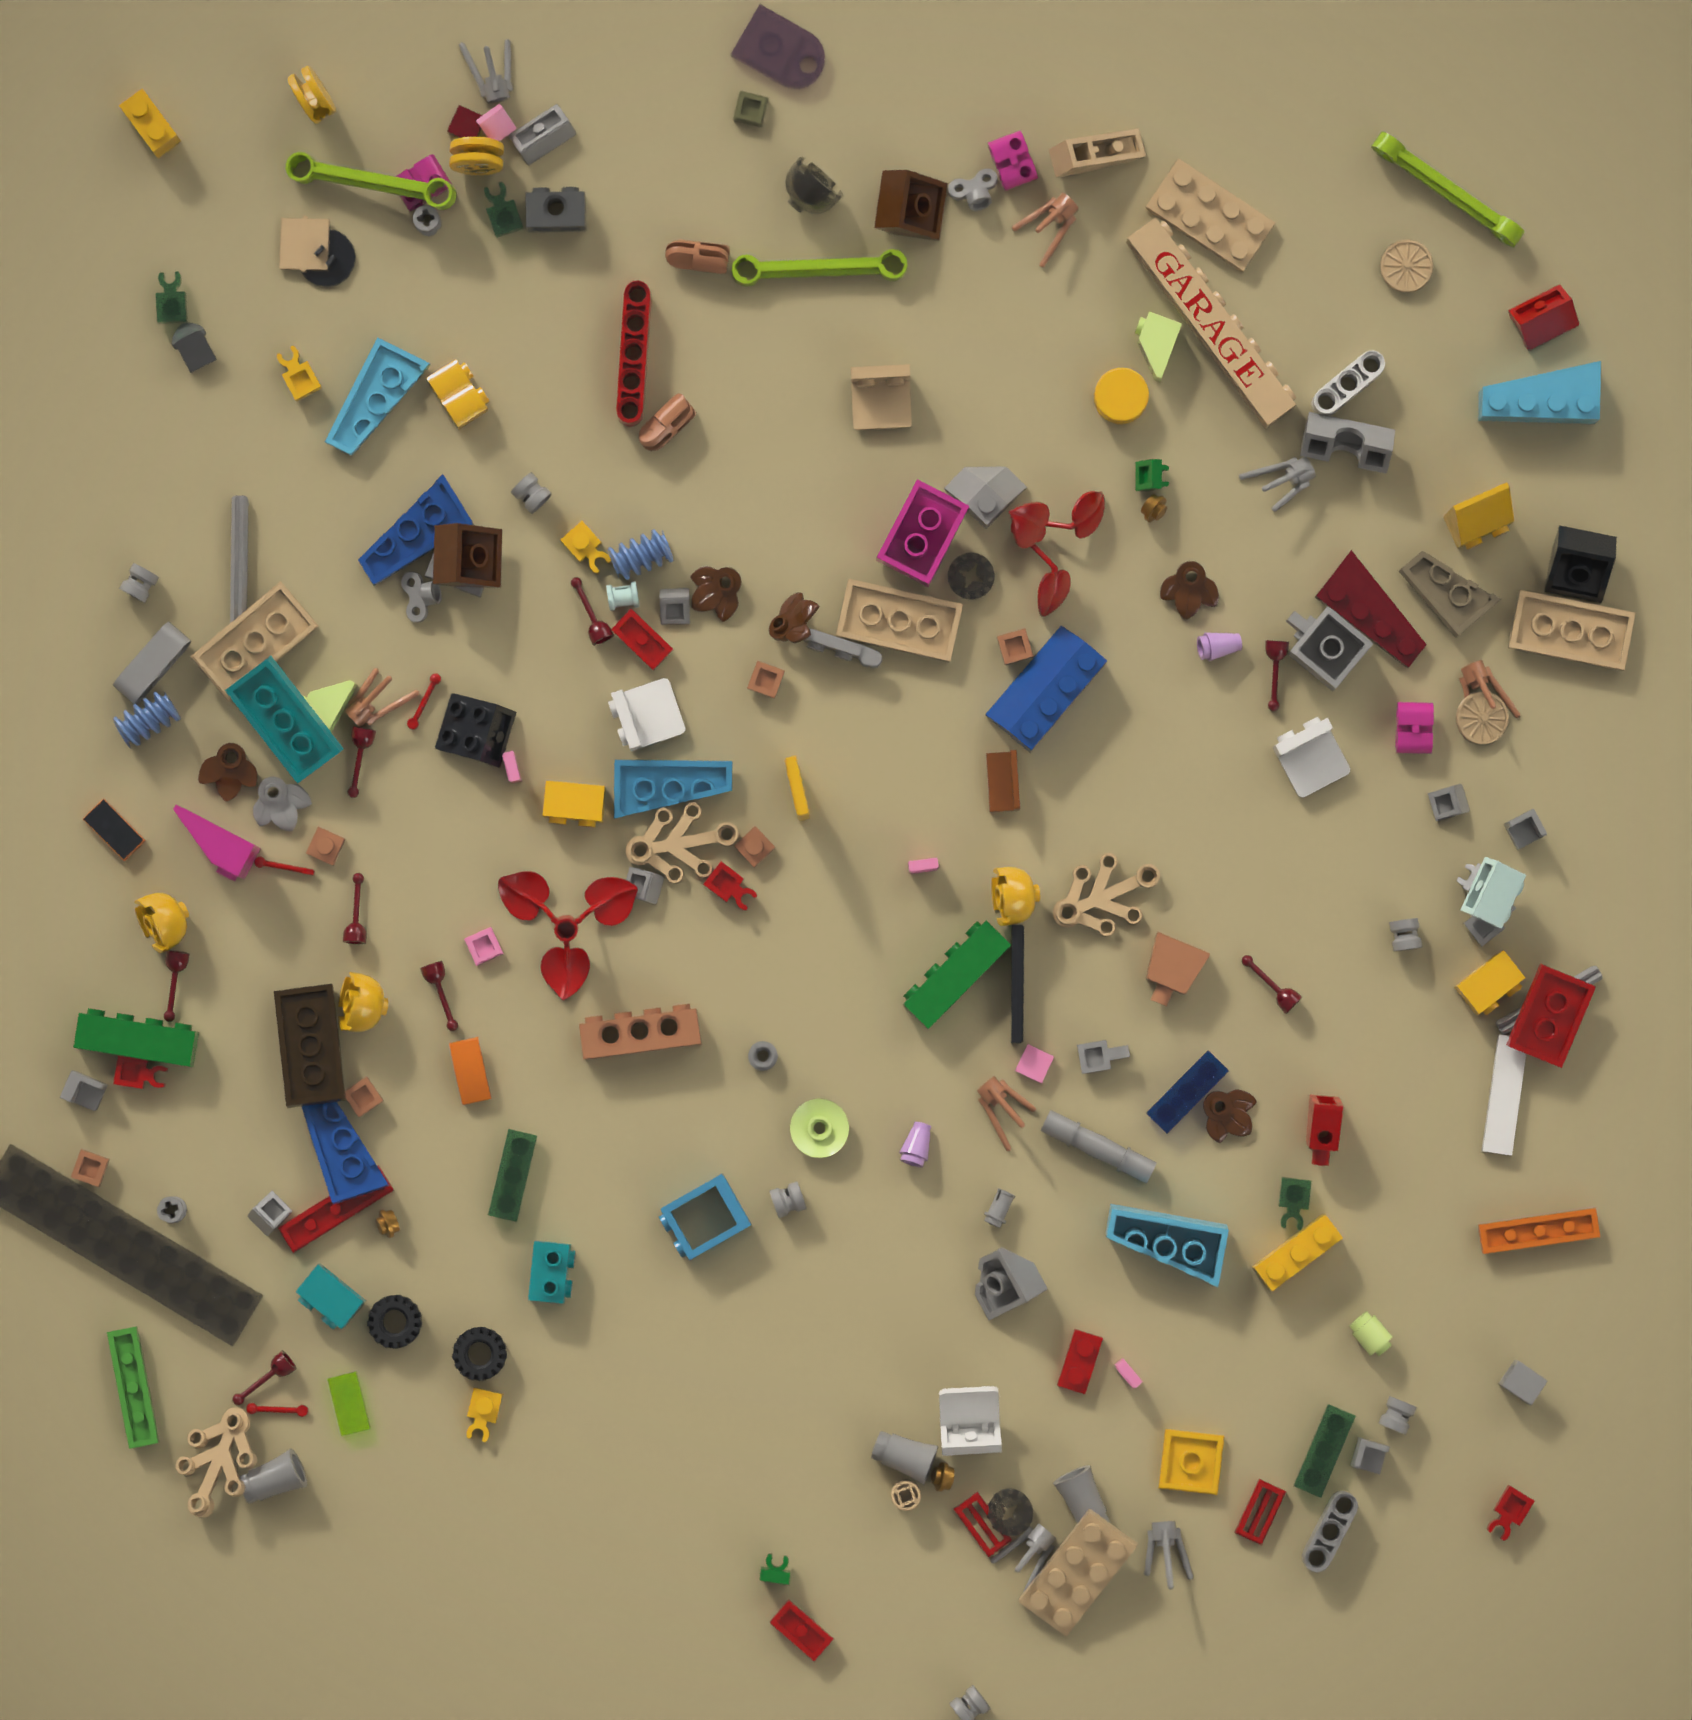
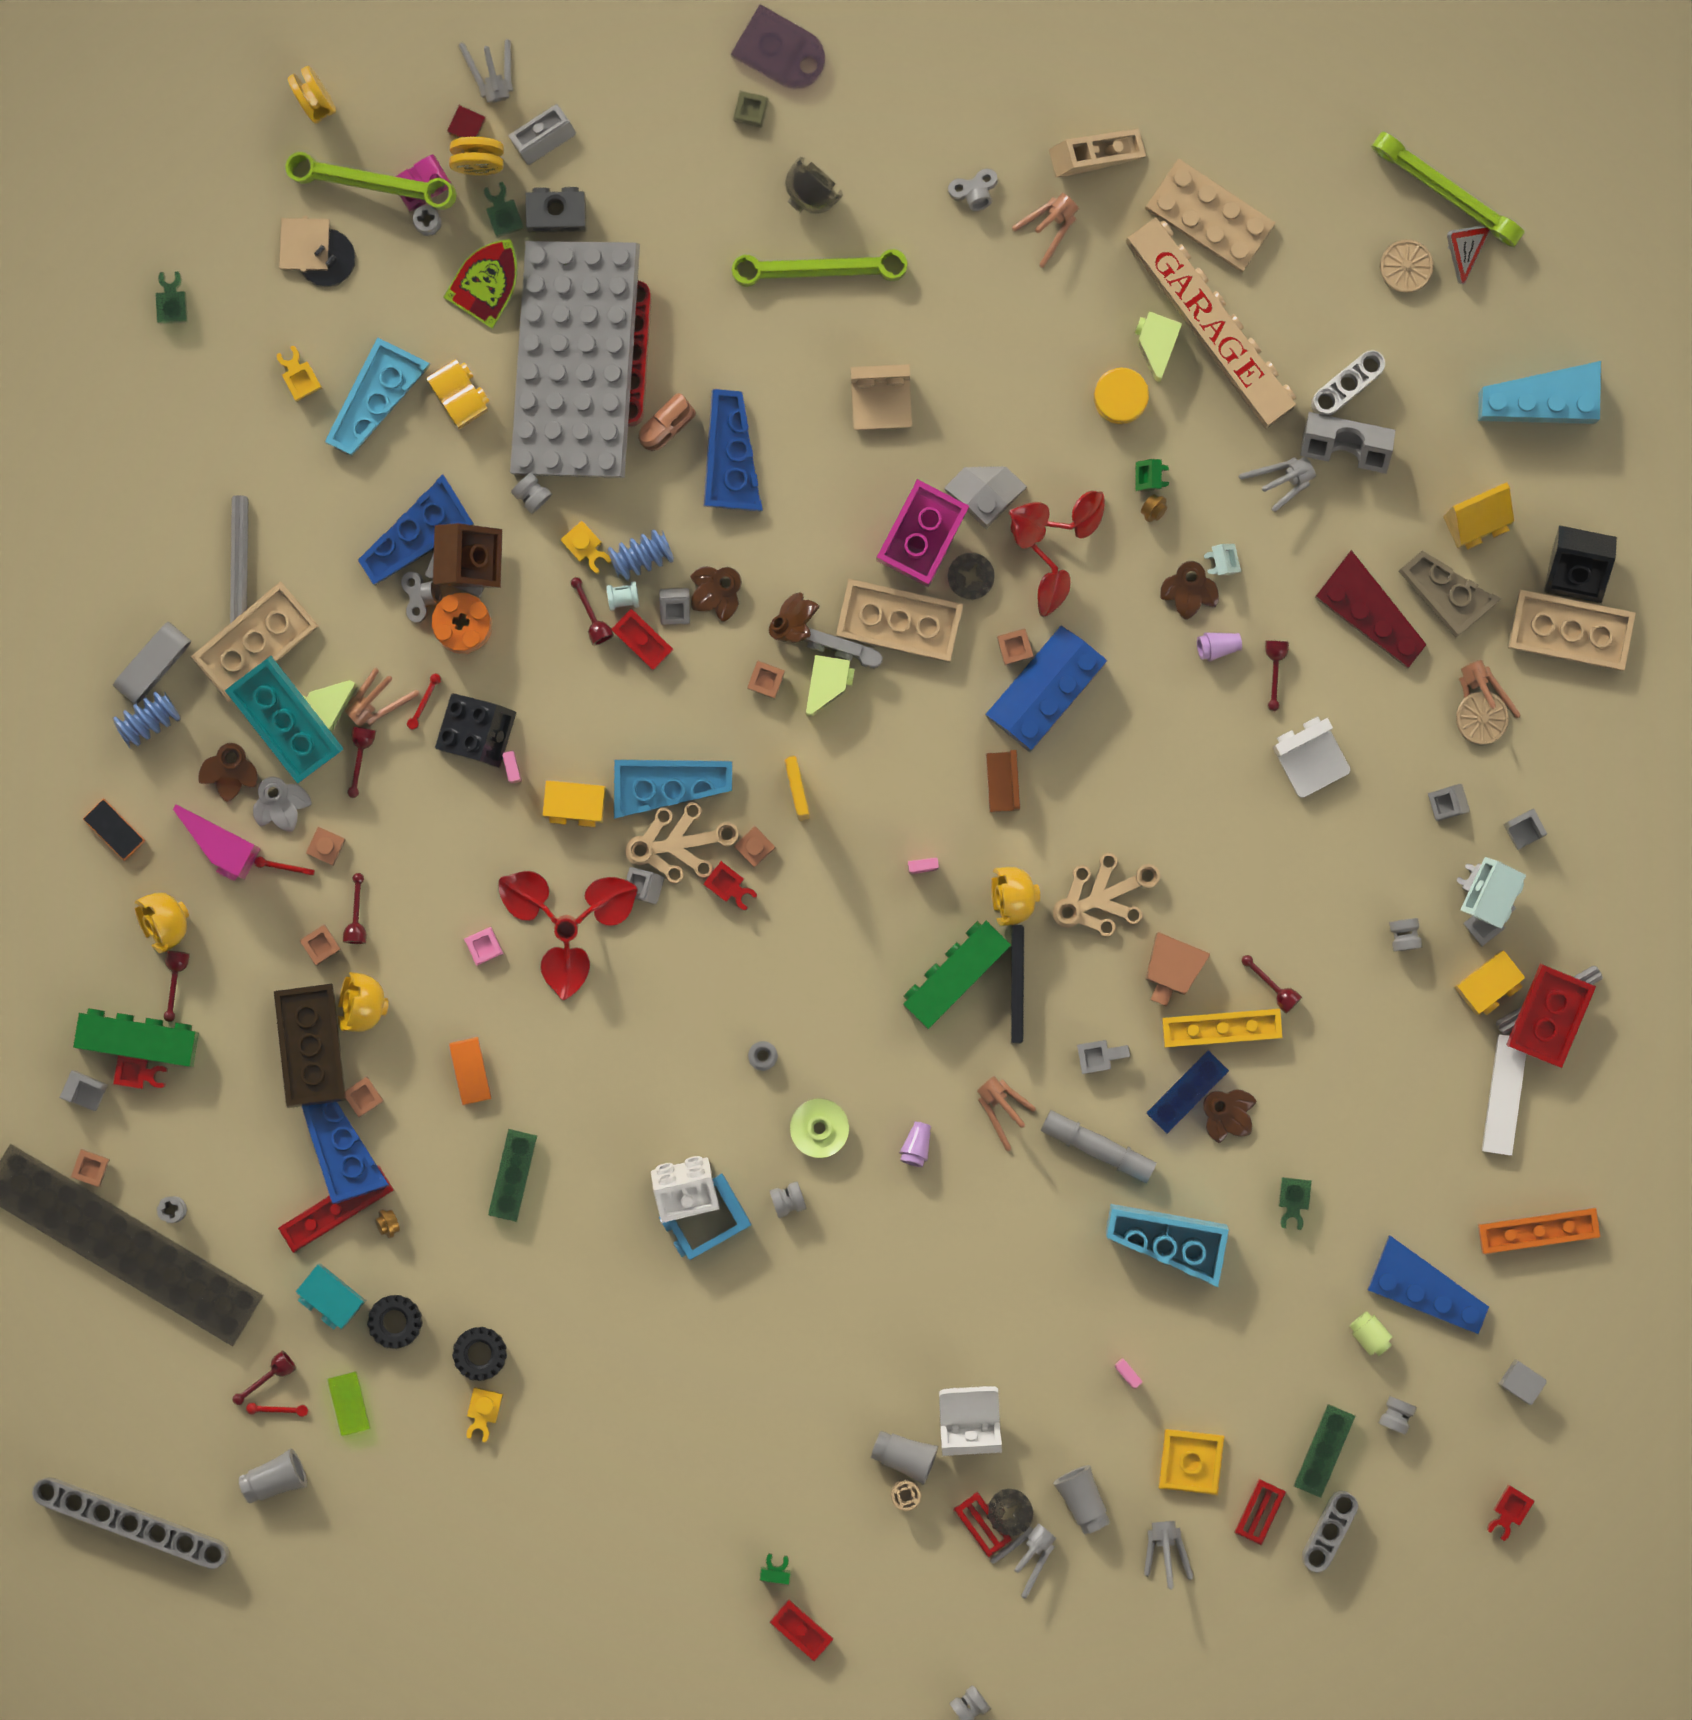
bright green plate [107,1326,160,1449] -> none
yellow brick [119,89,181,158] -> none
light grey wheel [119,563,159,603] -> none
dark grey tile [172,323,217,373] -> none
tan plant [176,1407,257,1518] -> none
light grey slope [248,1191,293,1236] -> none
dark red hinge [420,960,458,1031] -> none
bright pink tile [476,104,517,141] -> none
teal brick [528,1241,576,1304] -> none
nougat brick [579,1004,702,1060] -> none
white bracket [608,678,685,751] -> none
nougat arm [665,240,730,274] -> none
reddish brown slope [874,170,948,241] -> none
pearl gold plate [931,1462,955,1492] -> none
light grey slope [975,1248,1048,1320] -> none
light grey pin [984,1188,1015,1228] -> none
dark pink piece [987,130,1038,191] -> none
bright pink tile [1015,1044,1054,1083] -> none
tan plate [1019,1508,1137,1636] -> none
red plate [1057,1329,1103,1395] -> none
yellow brick [1252,1214,1343,1291] -> none
light grey hinge [1286,606,1374,692] -> none
red torso [1306,1094,1344,1166] -> none
light grey panel [1350,1437,1390,1474] -> none
dark pink piece [1395,702,1434,754] -> none
red panel [1508,284,1580,350] -> none
none -> light grey beam [32,1477,229,1569]
none -> nougat plate [300,925,341,966]
none -> orange brick [432,593,492,654]
none -> shield [444,239,517,328]
none -> light grey plate [510,241,640,478]
none -> white bracket [651,1156,719,1223]
none -> blue wing [703,389,763,512]
none -> yellowish green slope [806,655,855,716]
none -> yellow plate [1162,1009,1283,1048]
none -> light aqua tile [1204,544,1241,575]
none -> blue wing [1367,1235,1489,1334]
none -> piece [1447,225,1490,284]

